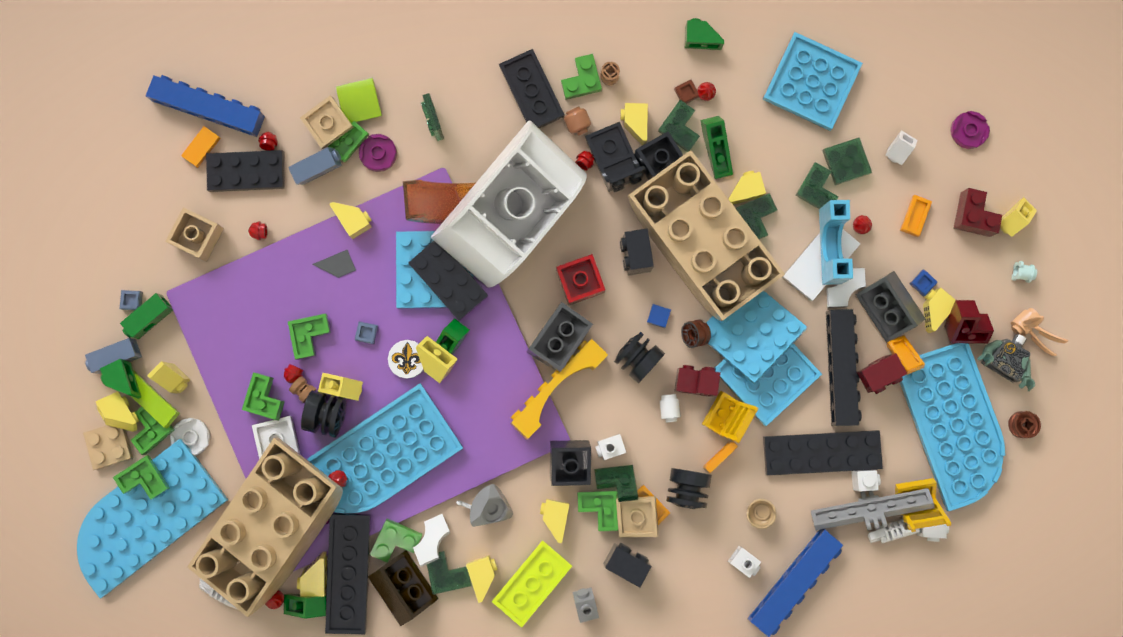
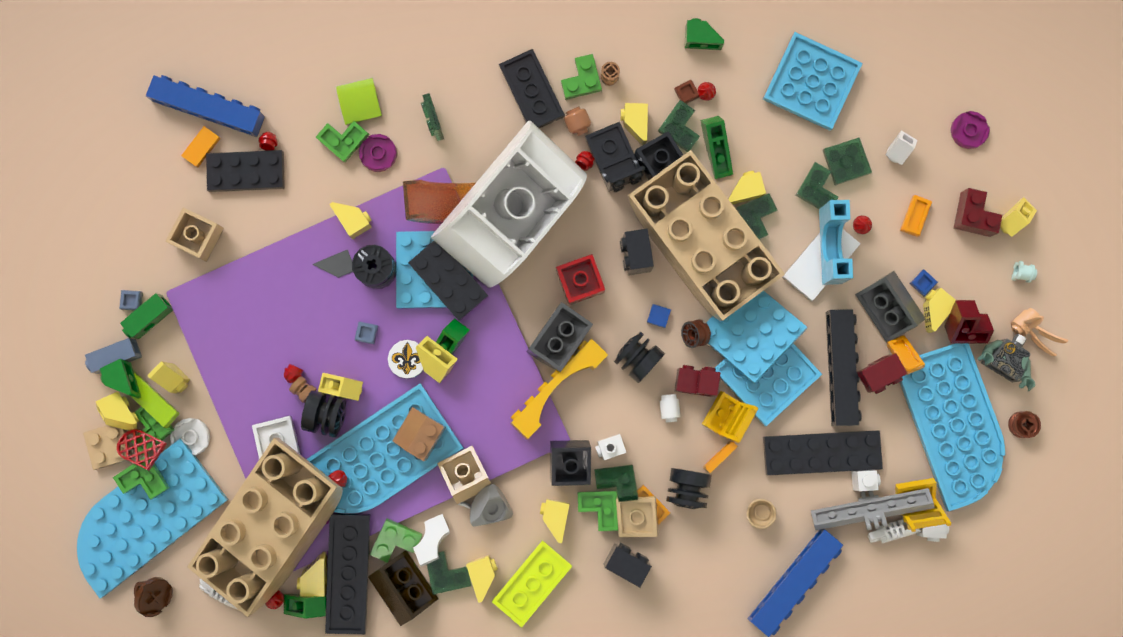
bright green plate [242,372,284,420] -> none
red plate [248,221,267,240] -> none
sand blue brick [288,147,342,185] -> none
bright green plate [288,313,331,360] -> none
tan plate [300,95,354,149] -> none
light grey brick [573,587,599,623] -> none
white brick [728,546,761,578] -> none
white tile [826,268,866,308] -> none
none -> red window [116,429,167,471]
none -> reddish brown tile [134,577,172,617]
none -> black wheel [352,245,396,289]
none -> medium nougat slope [393,407,446,461]
none -> tan slope [437,446,491,504]

